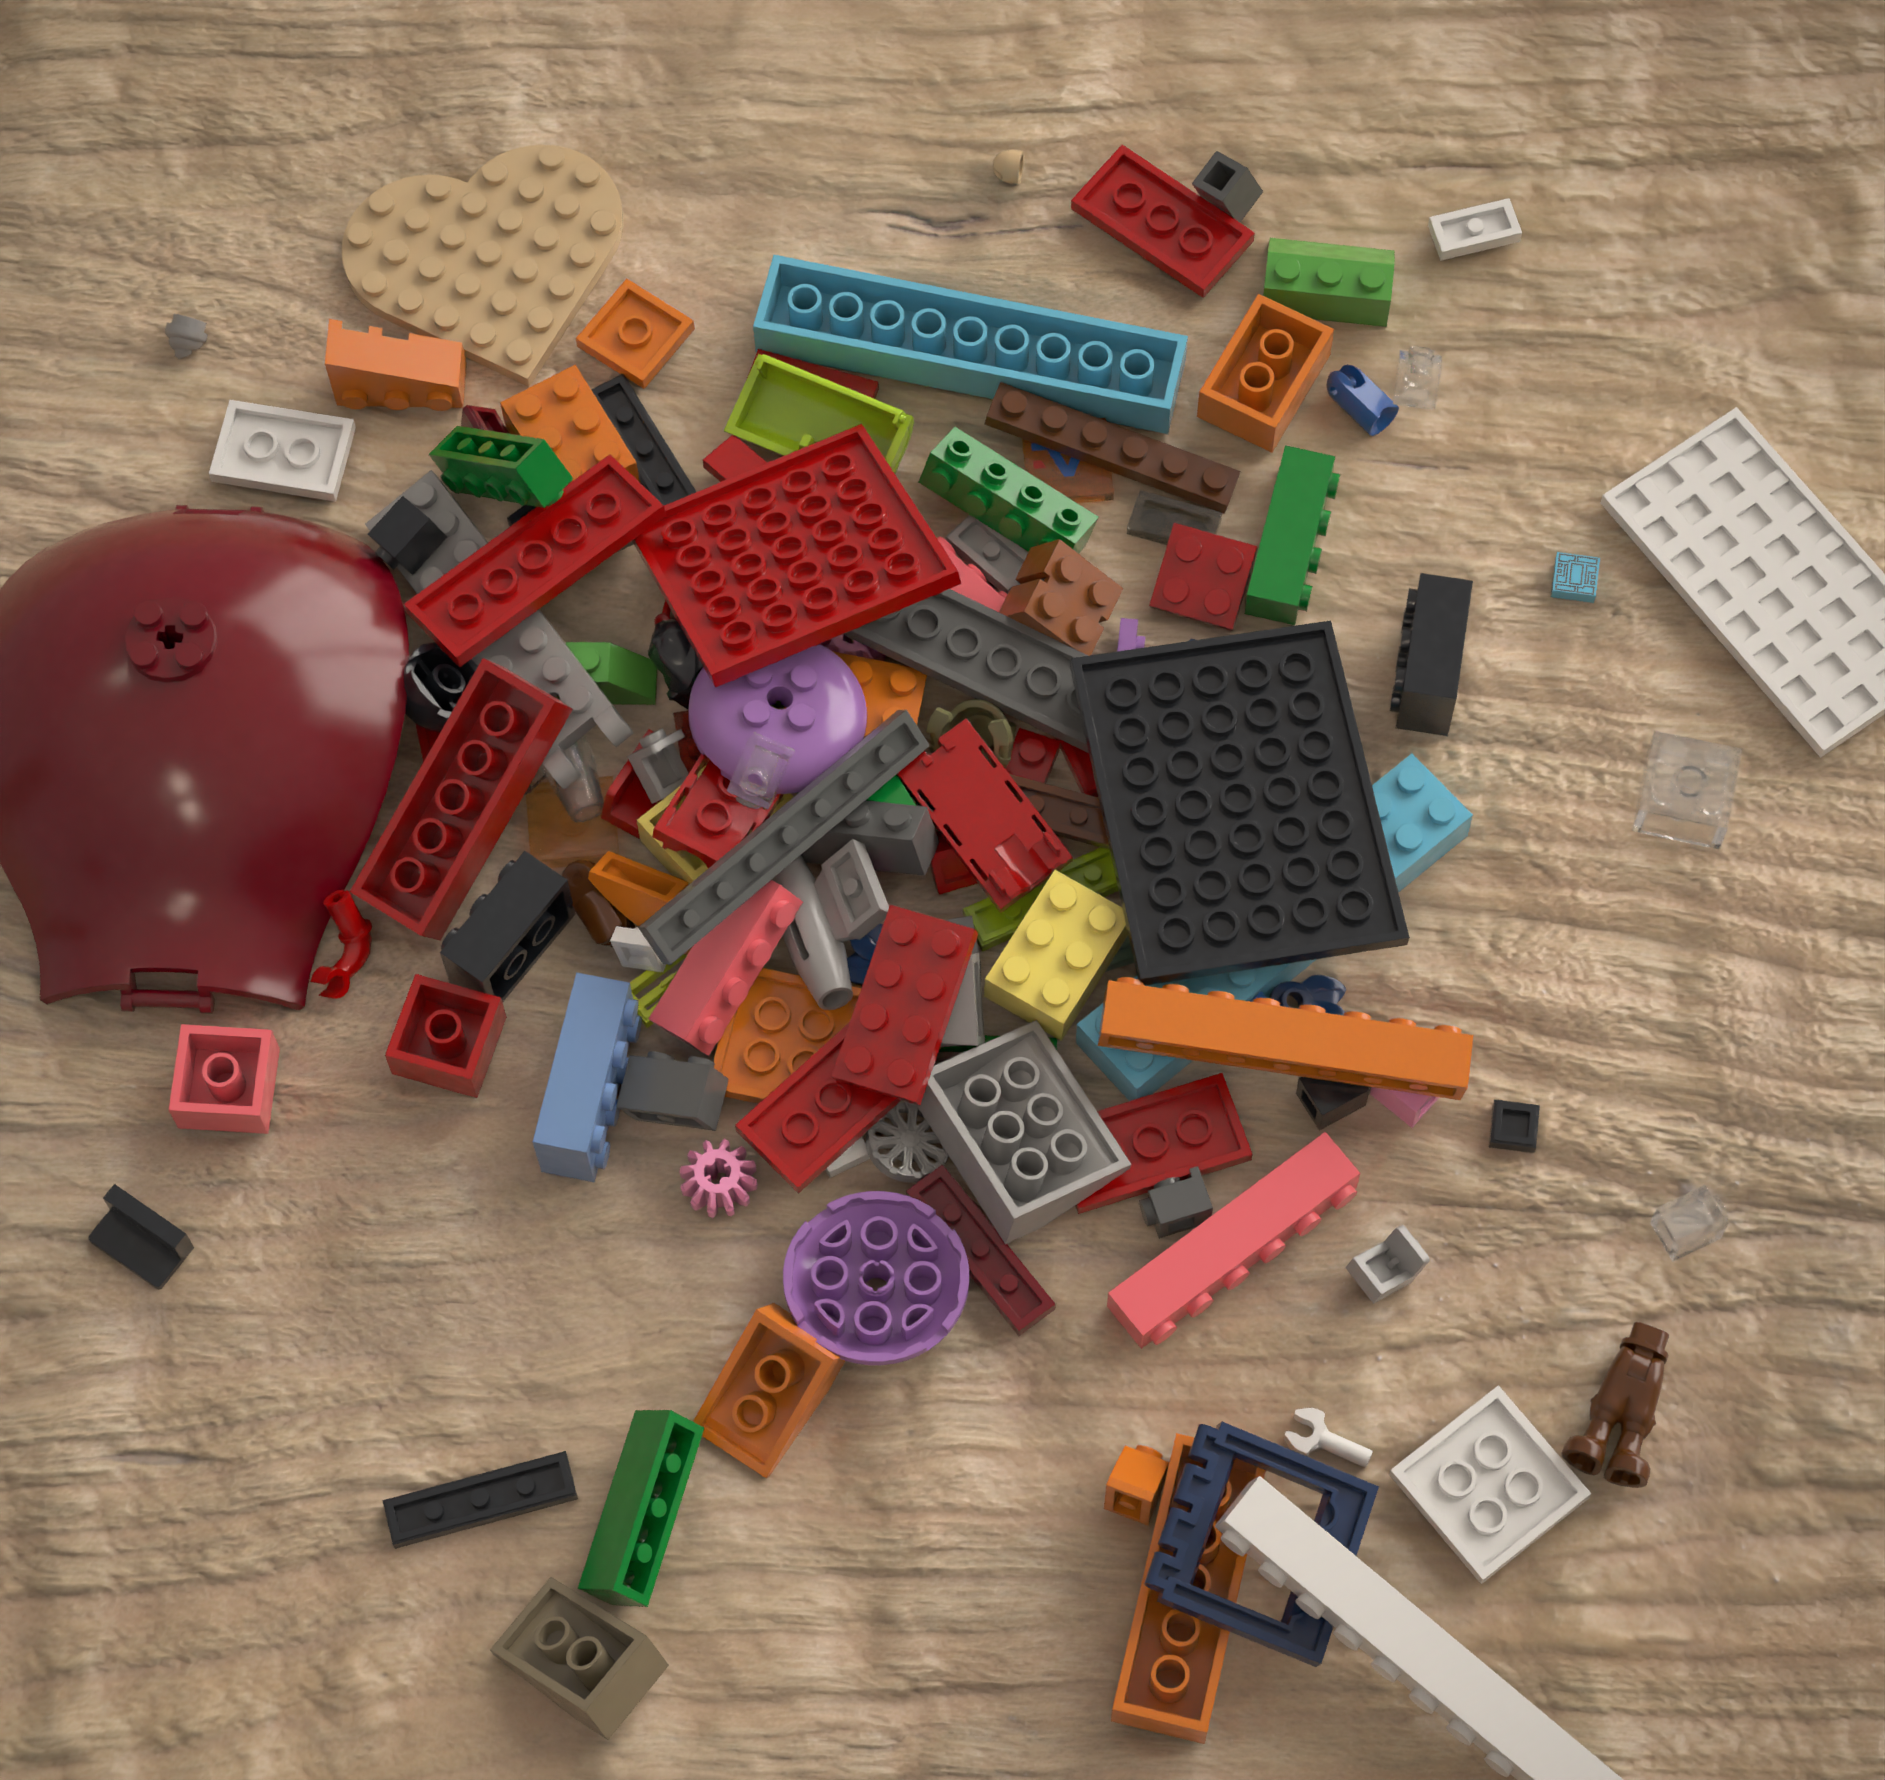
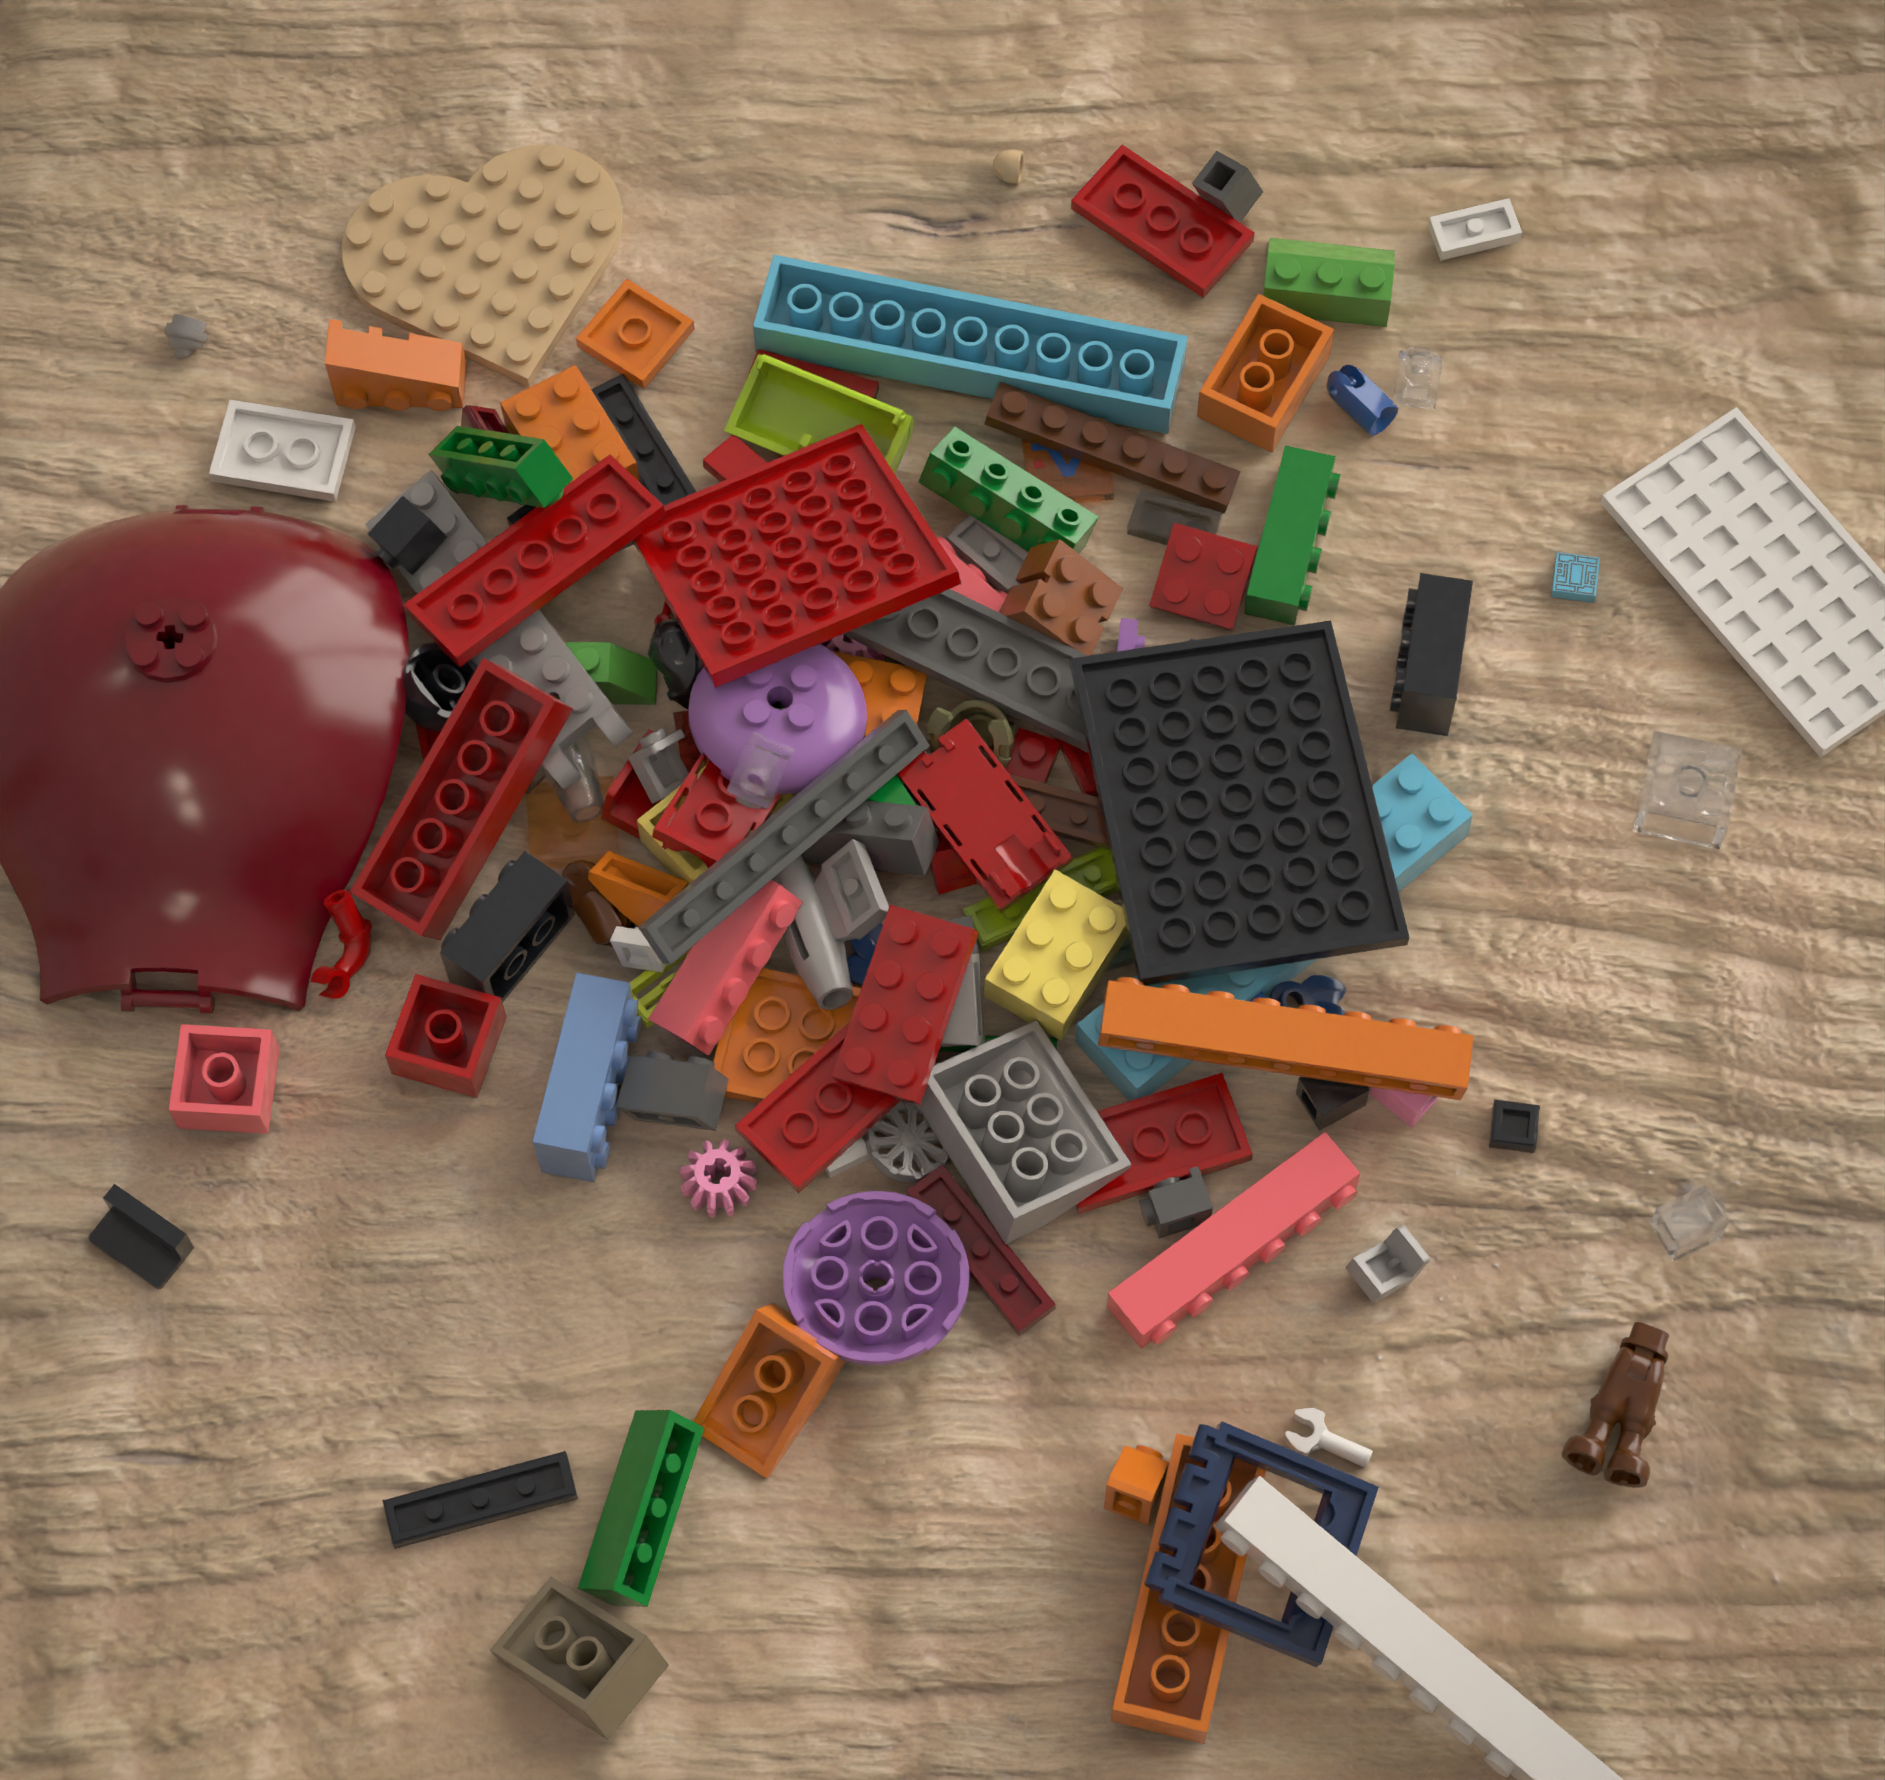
white plate [1389,1385,1591,1584] -> none

